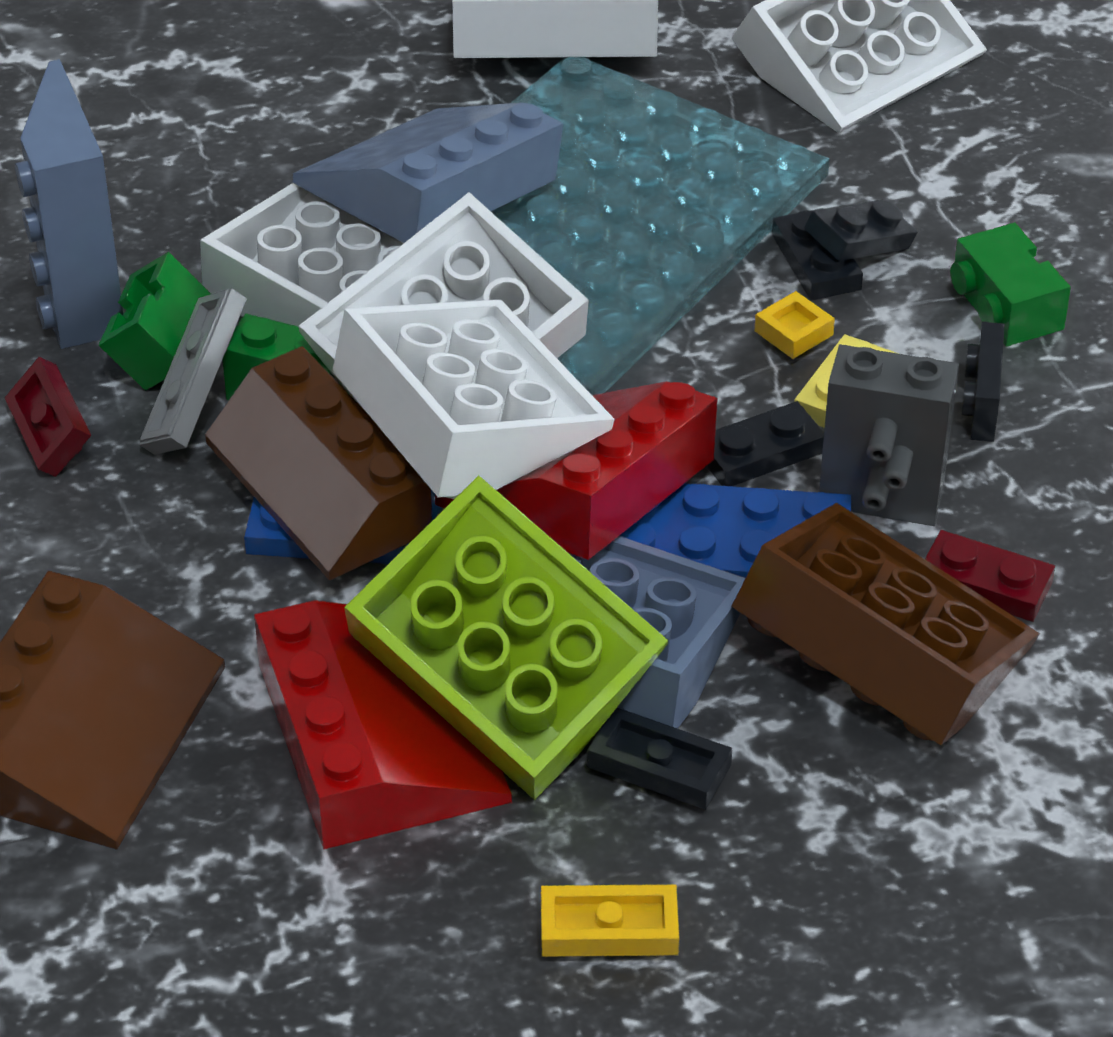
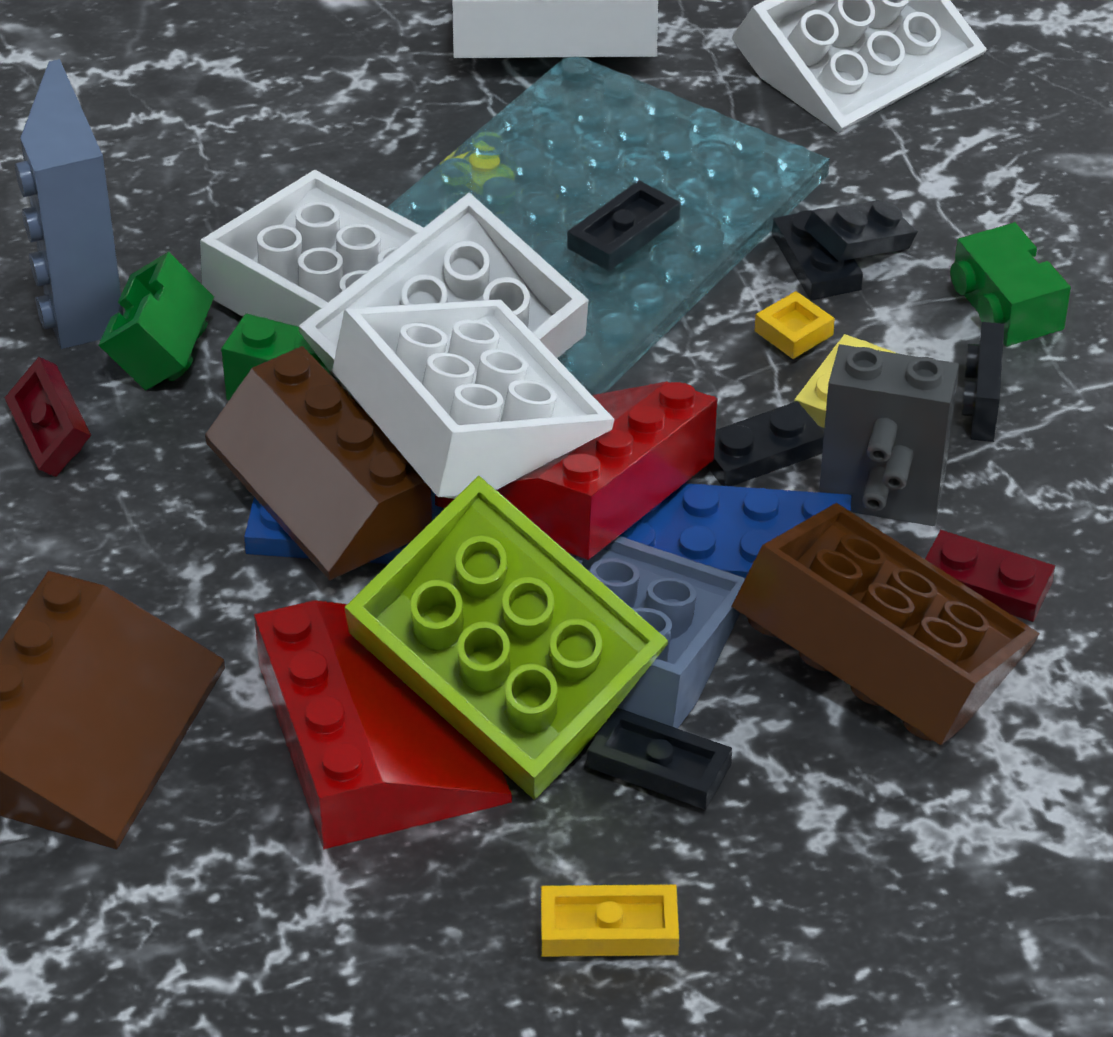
light grey tile [139,288,247,455] -> none
sand blue slope [292,102,564,243] -> none
none -> black plate [567,180,681,271]

